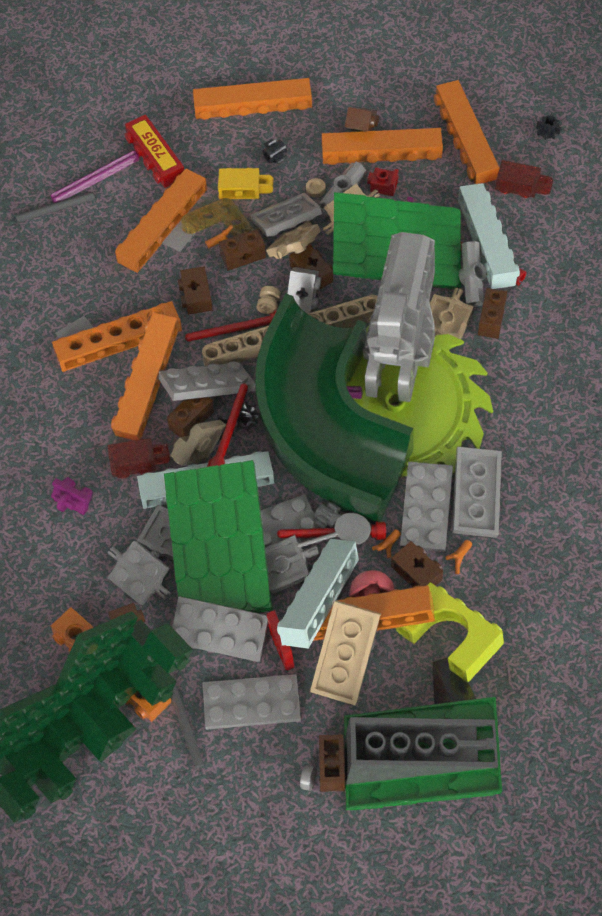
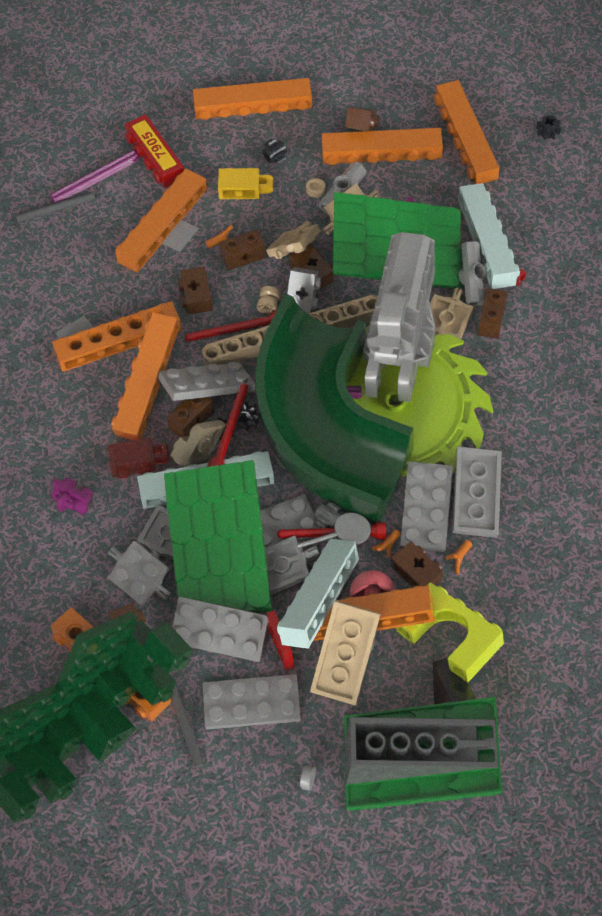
clear yellow beam [181,198,254,237] -> none
light grey plate [250,193,322,237] -> none
reddish brown brick [319,735,345,792] -> none
red brick [367,167,399,197] -> none
clear red brick [495,160,554,198] -> none

